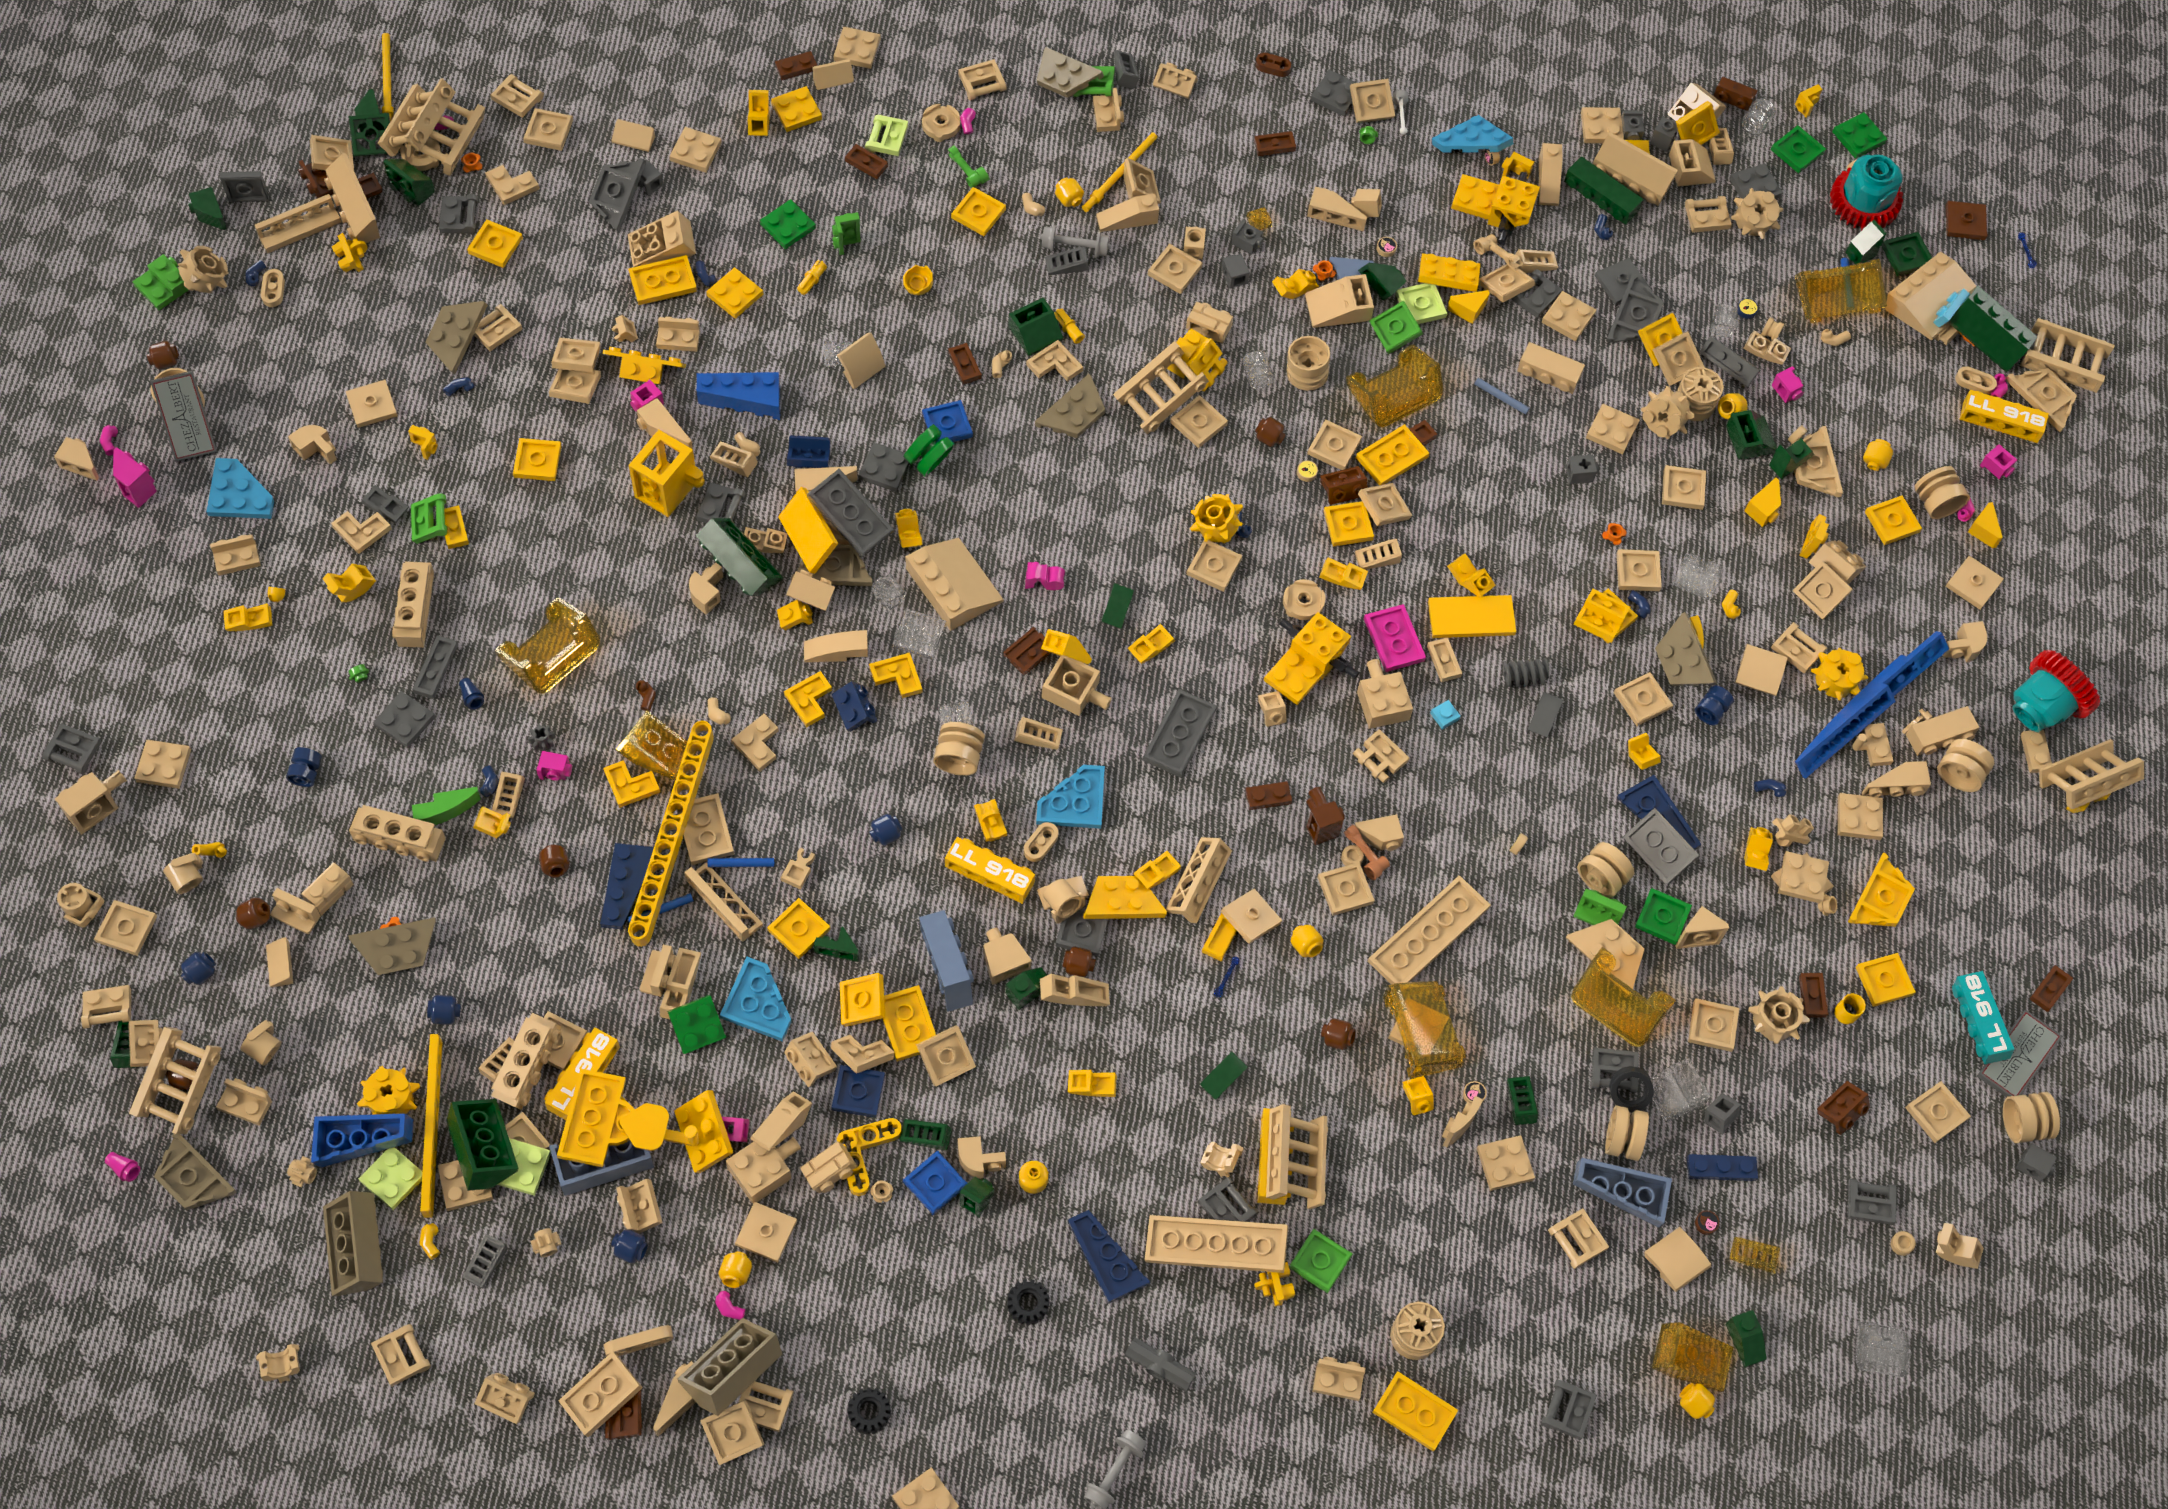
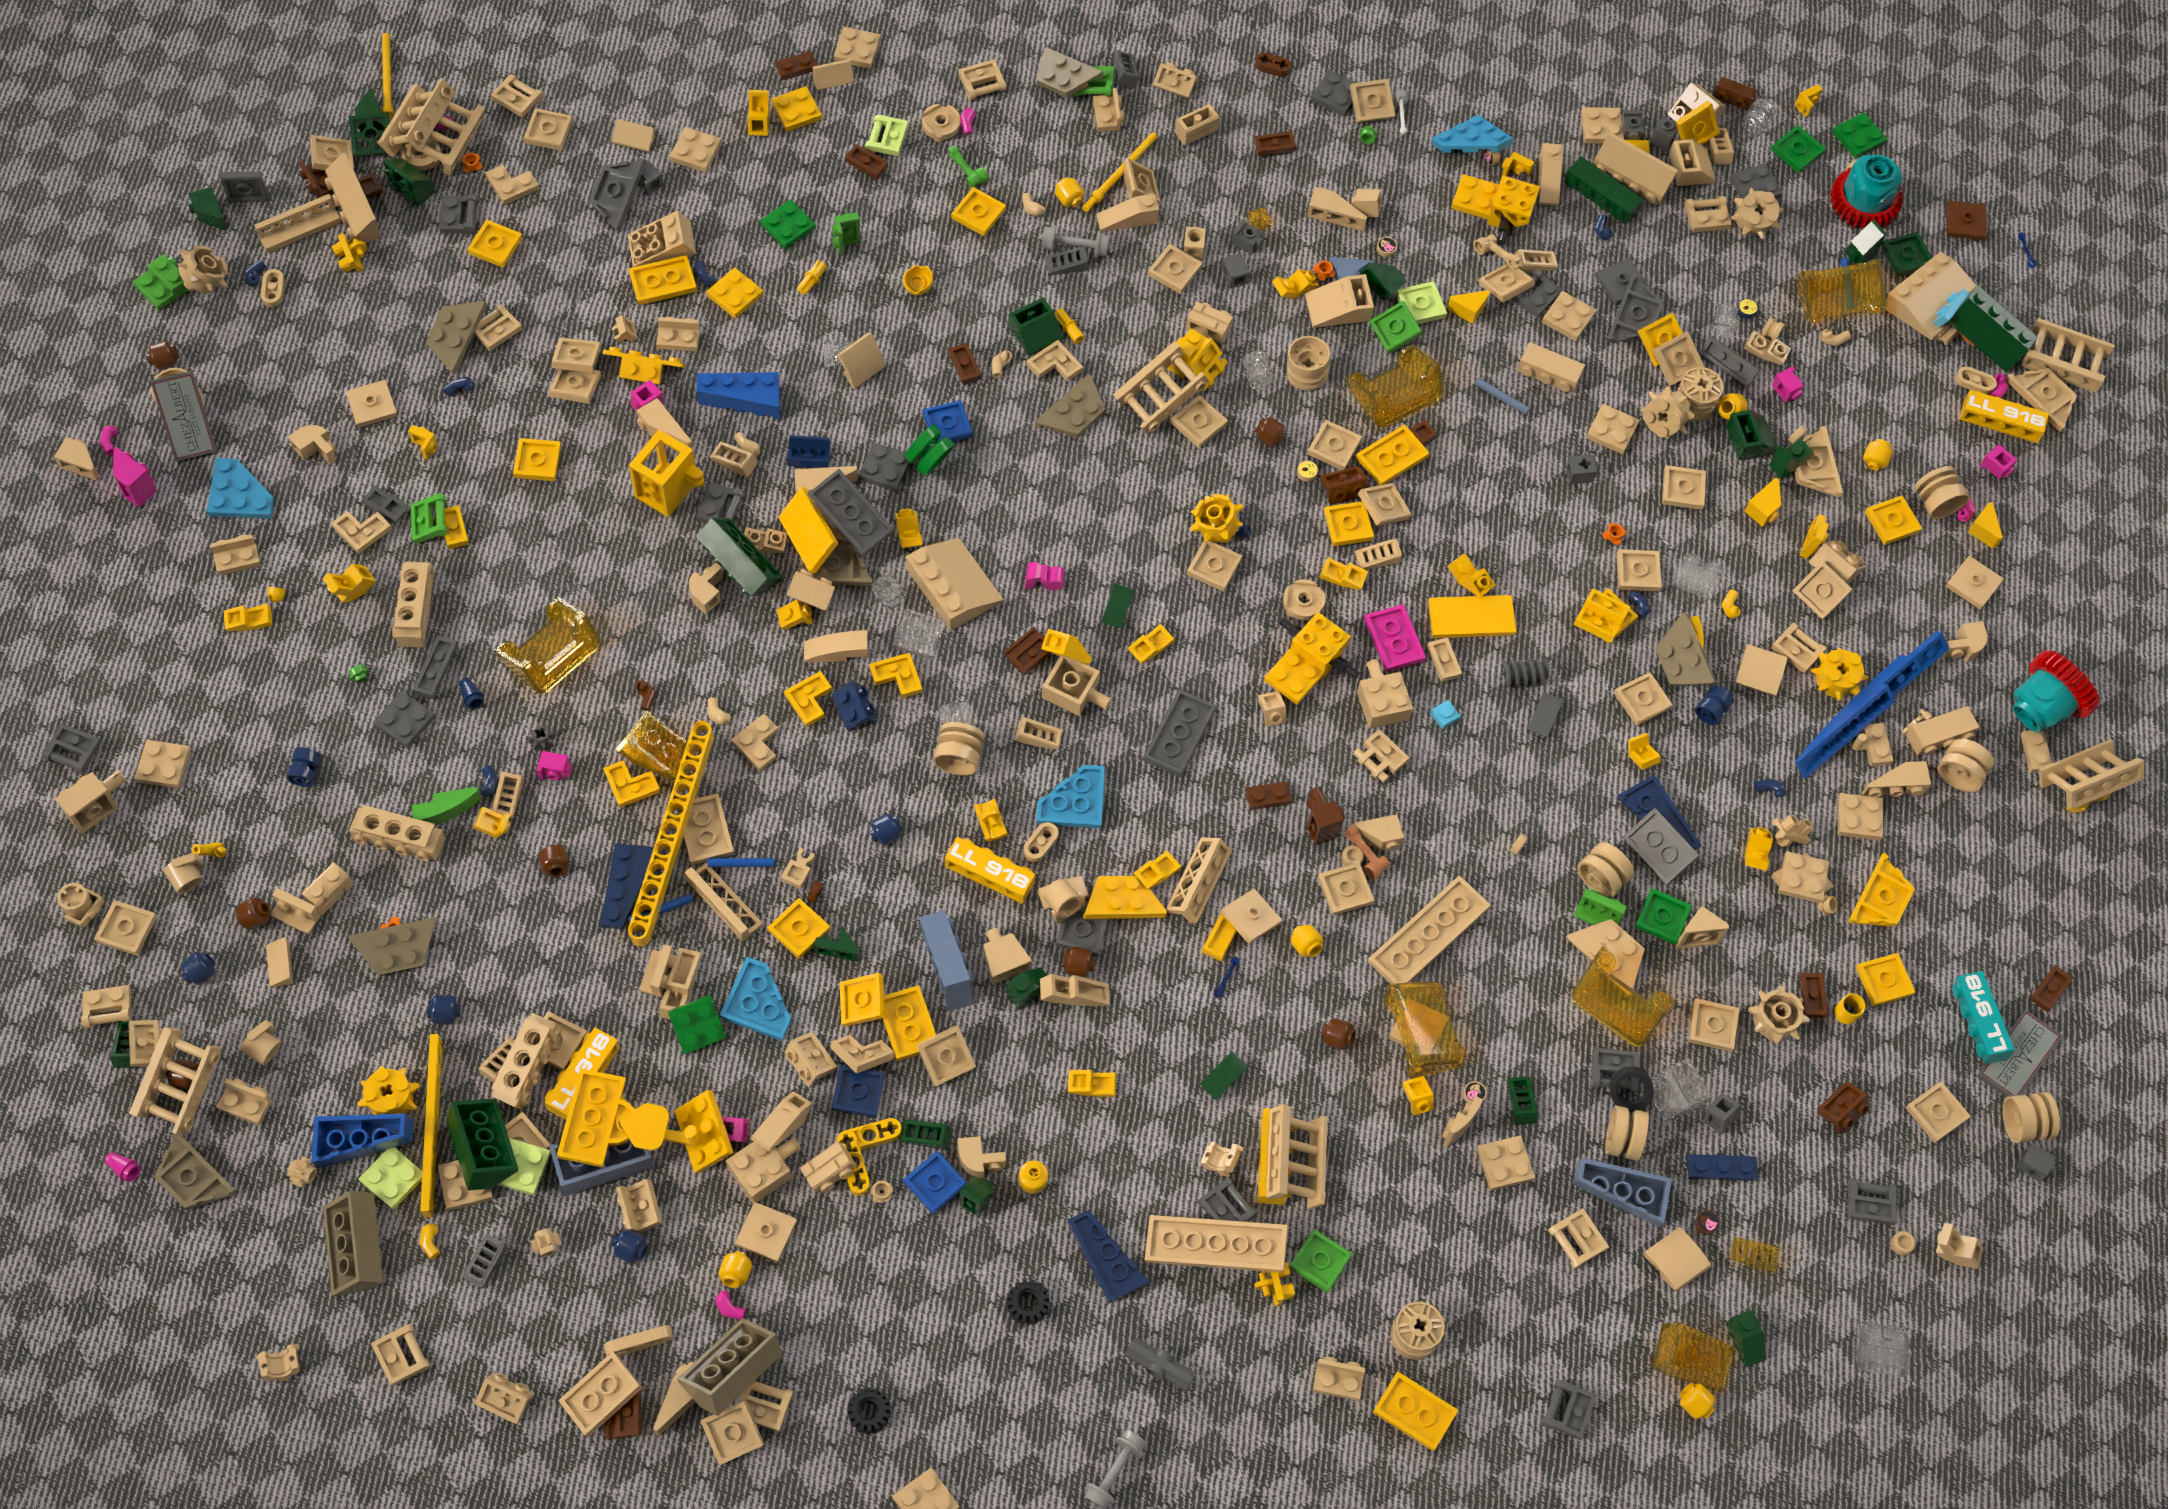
yellow plate [1418,253,1480,292] -> none
none -> reddish brown tile [807,880,824,903]
none -> tan brick [1175,104,1219,145]

